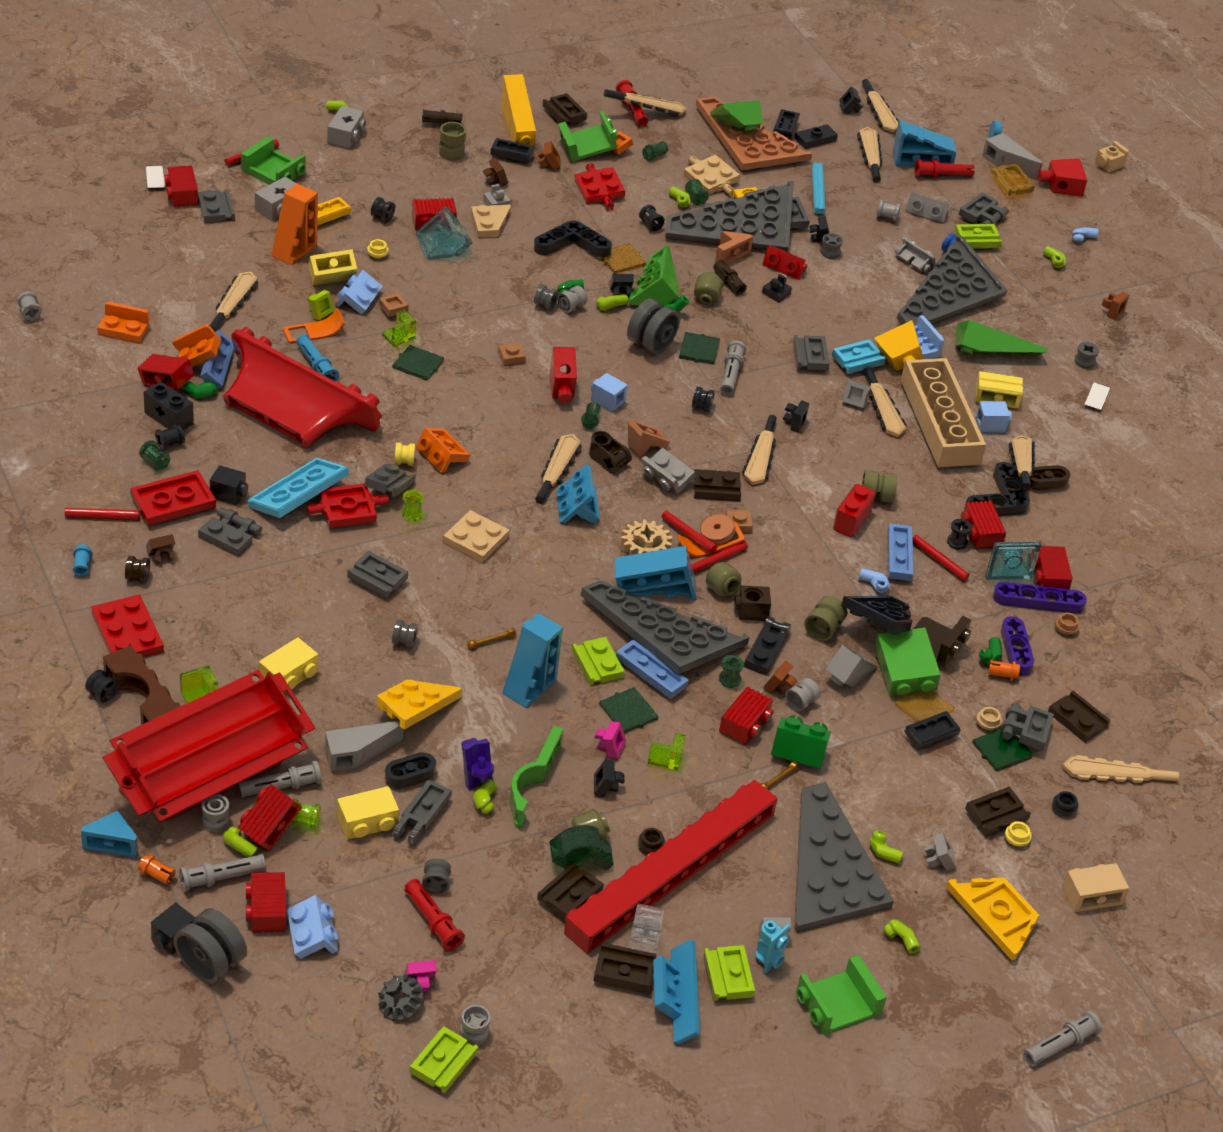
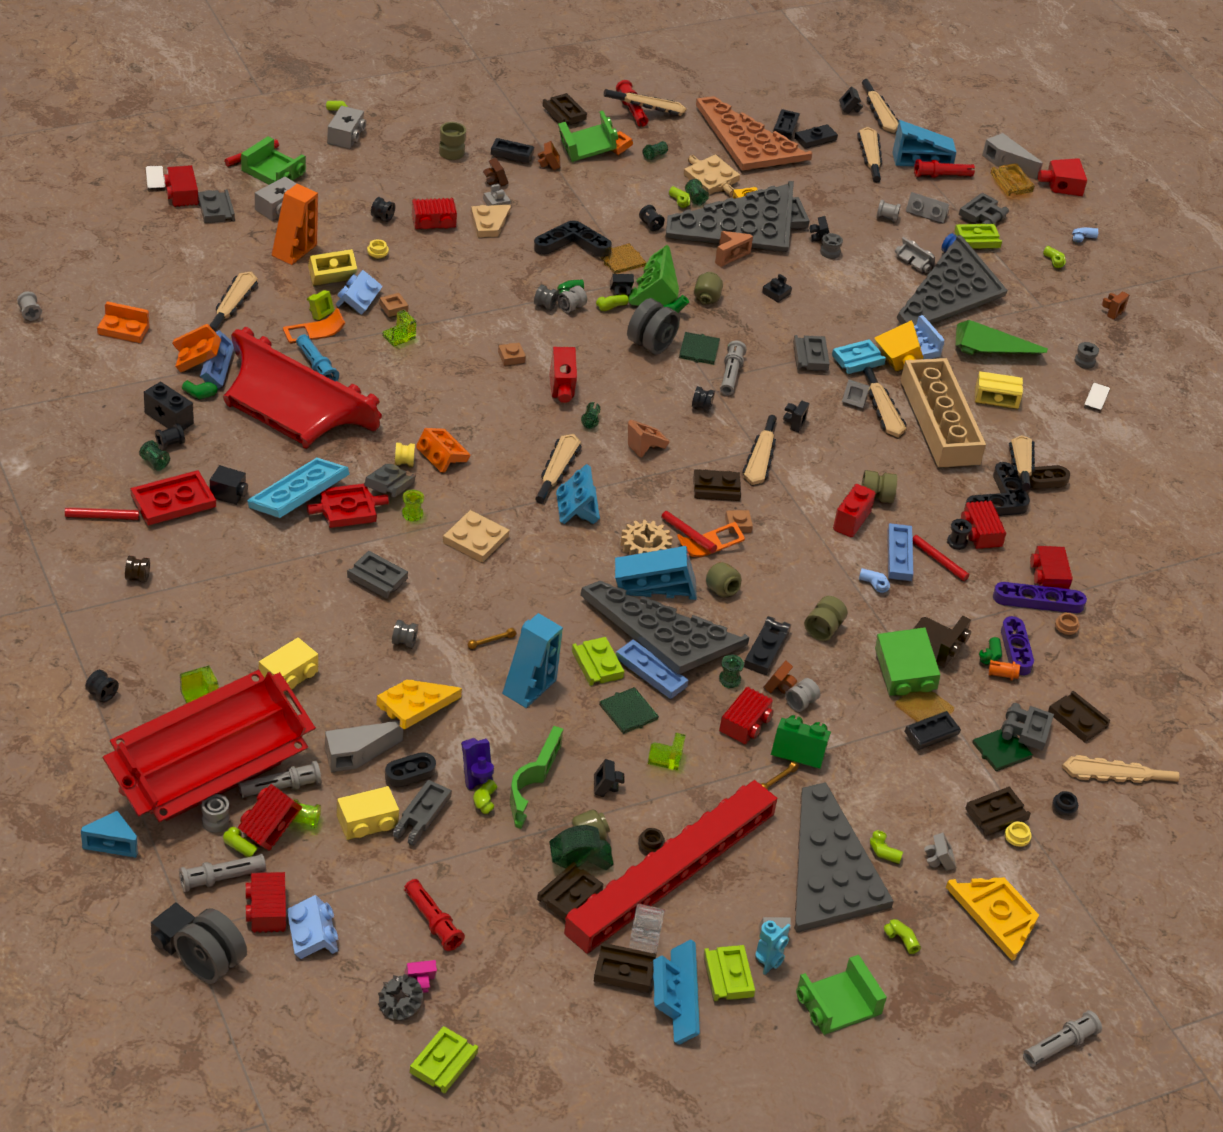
dark azure pin [72,544,93,577] -> none
red plate [91,594,164,658] -> none
reddish brown arch [103,645,180,724] -> none
red brick [137,354,194,391] -> none
orange pin [138,855,176,886] -> none
reddish brown tile [146,534,175,564] -> none
dark grey plate [198,507,262,557] -> none
yellow plate [317,197,351,226] -> none
clear green piece [392,345,444,381] -> none
clear light blue slope [416,206,473,260] -> none
dark brown pin [422,109,463,126] -> none
dark grey wheel [422,858,451,893] -> none
light grey wheel [460,1005,491,1046] -> none
yellow slope [501,74,536,148] -> none
red plate [575,163,625,210] -> none
dark brown piece [589,431,632,473] -> none
light blue brick [591,373,628,412] -> none
dark pink tile [594,722,626,759] -> none
light grey bracket [641,448,696,495] -> none
red bar [692,541,748,574] -> none
nougat piece [700,513,735,545] -> none
bright green slope [710,100,763,132] -> none
dark brown pin [713,260,747,295] -> none
dark brown brick [734,585,771,621] -> none
red hinge [762,245,808,279] -> none
medium azure axle [812,162,825,215] -> none
light grey slope [825,645,877,687] -> none
black plate [841,596,912,634] -> none
light blue brick [975,401,1012,433] -> none
tan plate [976,707,1002,730] -> none
clear light blue slope [985,542,1041,580] -> none
dark azure tile [989,121,1002,138] -> none
tan brick [1062,863,1129,913] -> none
tan brick [1095,141,1129,173] -> none

